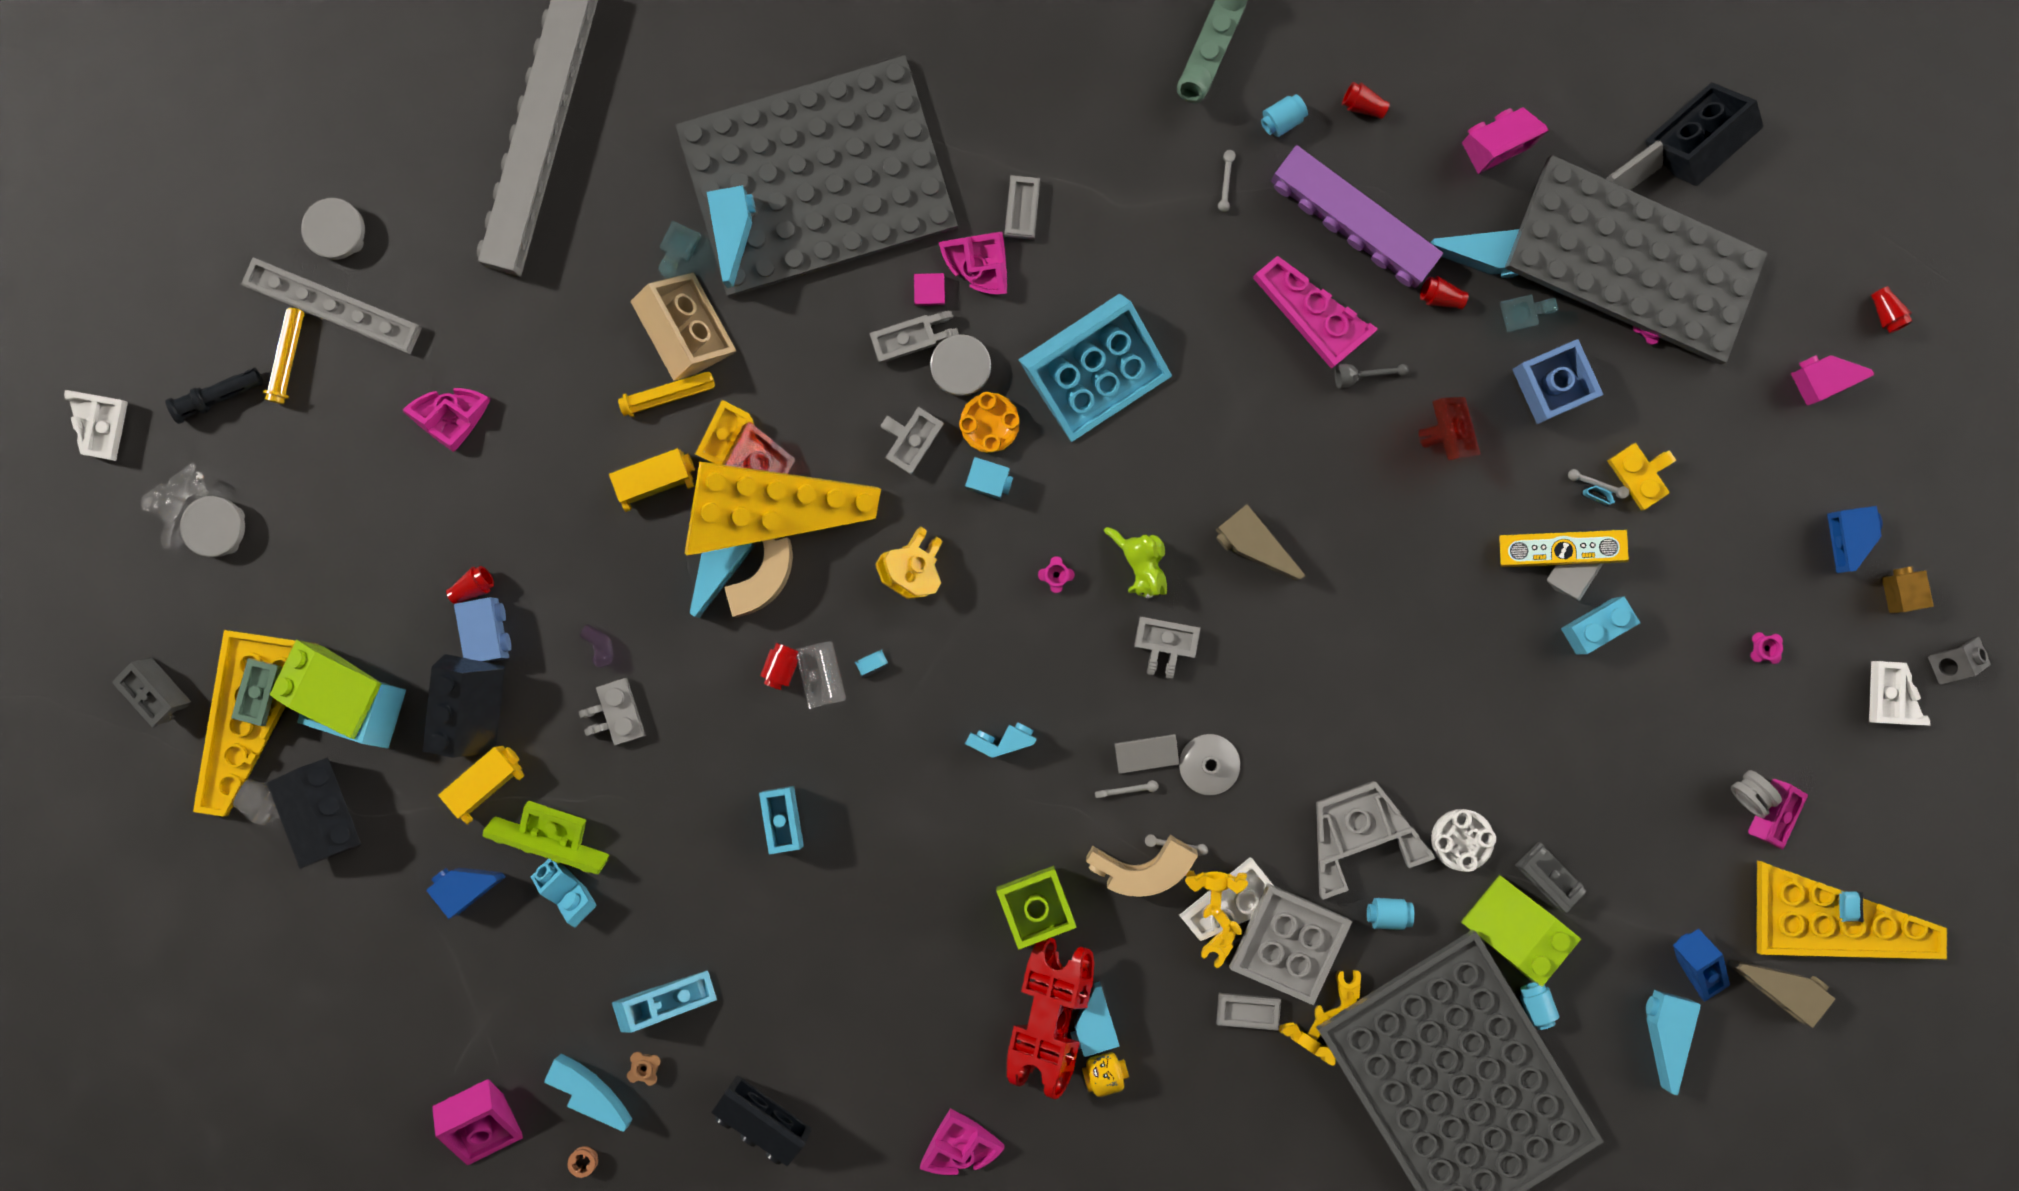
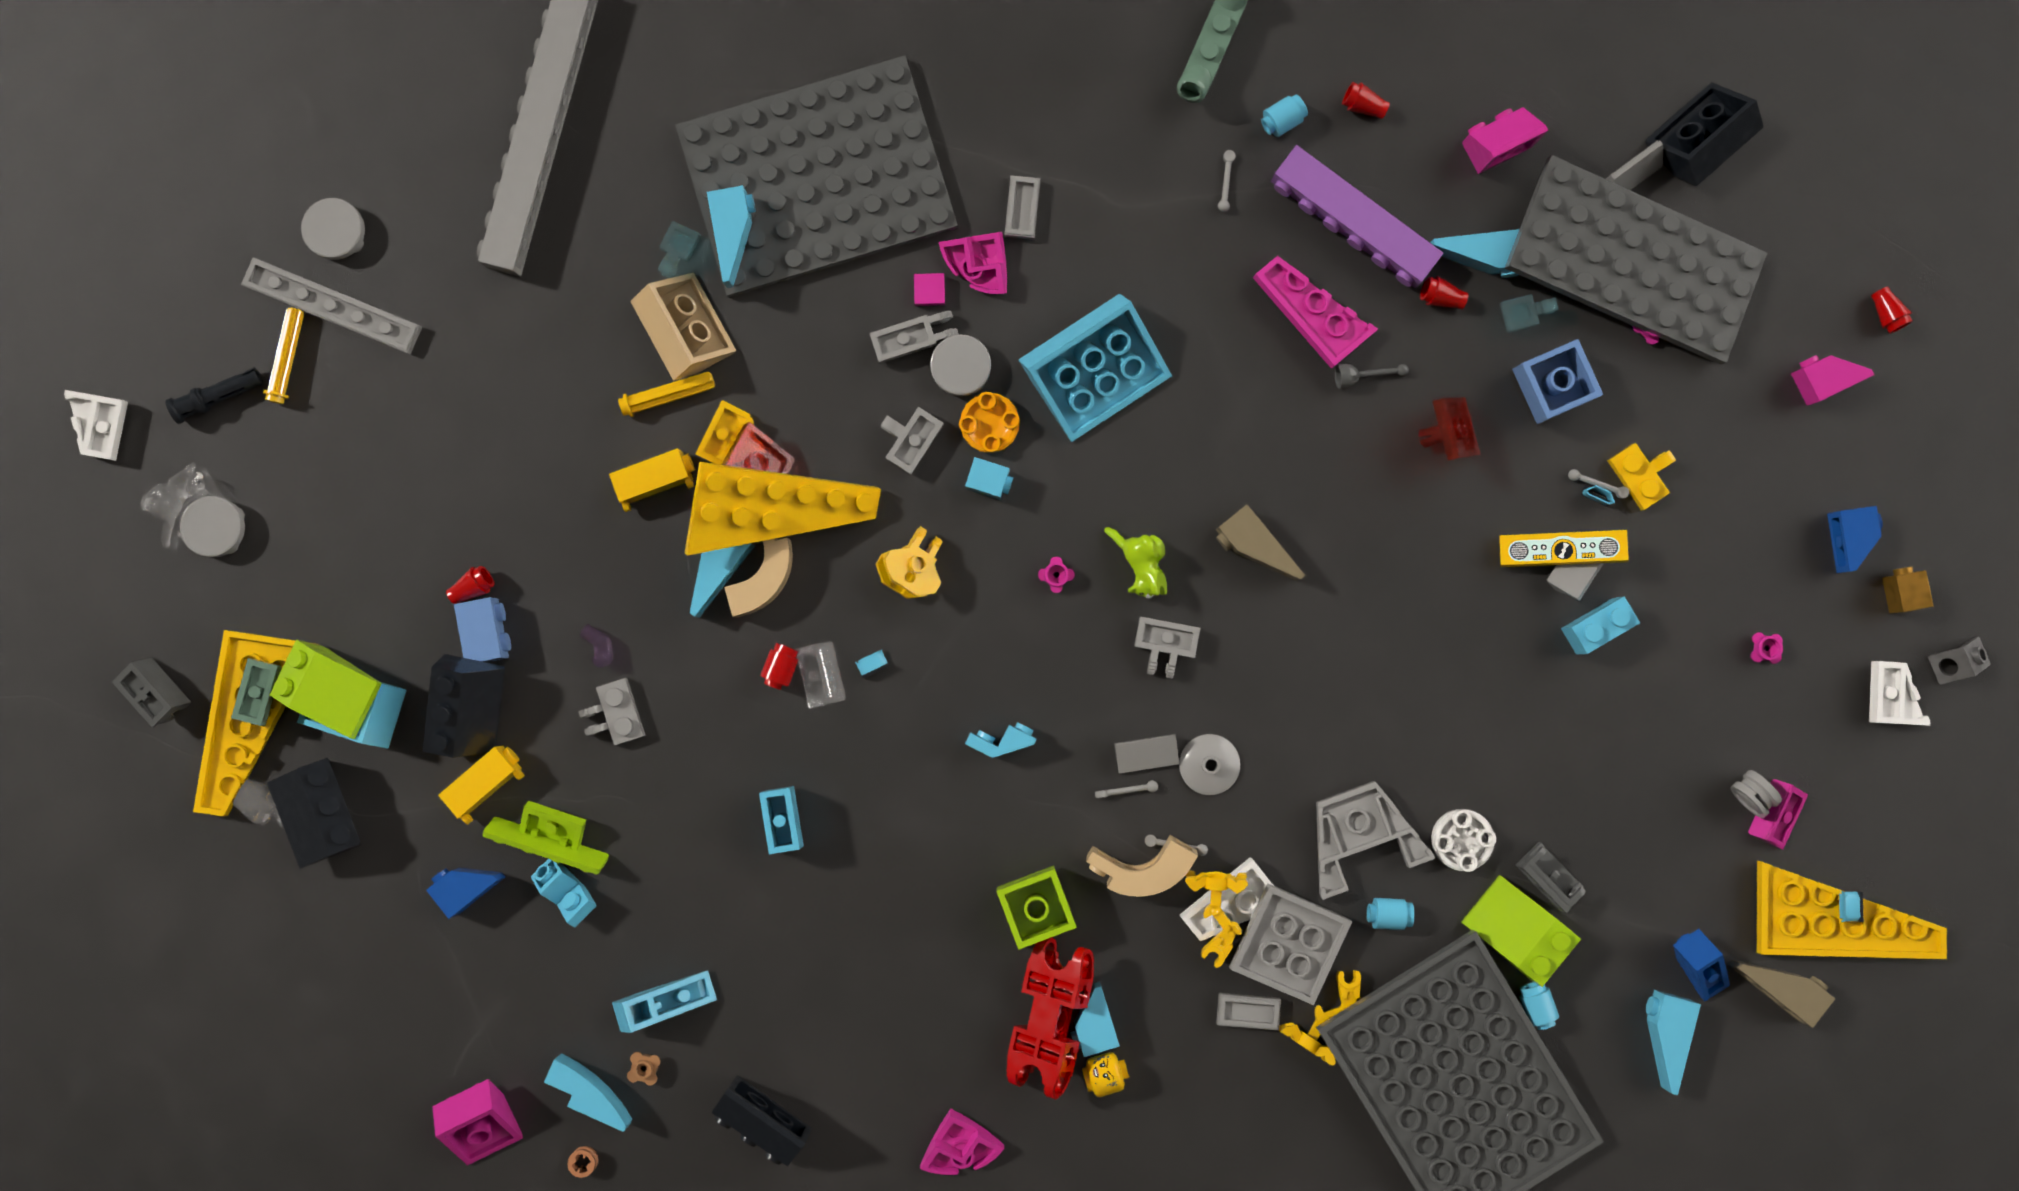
dark pink brick [402,388,490,452] -> none

